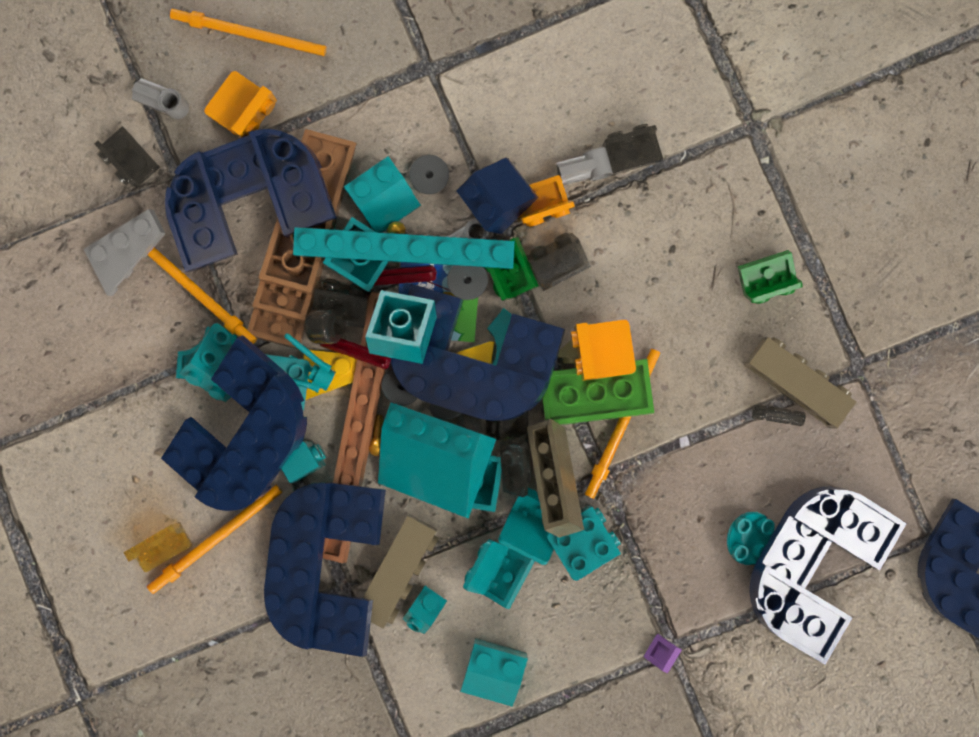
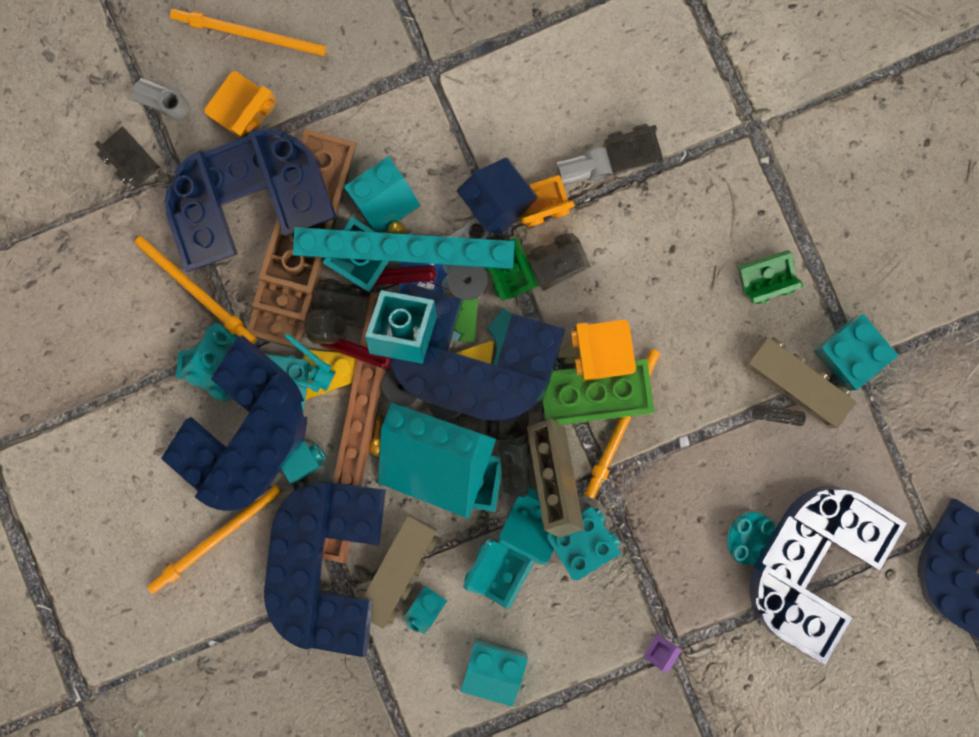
light grey wing [84,209,166,296] -> none
clear yellow bracket [123,522,192,572] -> none
dark grey piece [409,155,449,194] -> none
none -> teal brick [813,314,899,391]

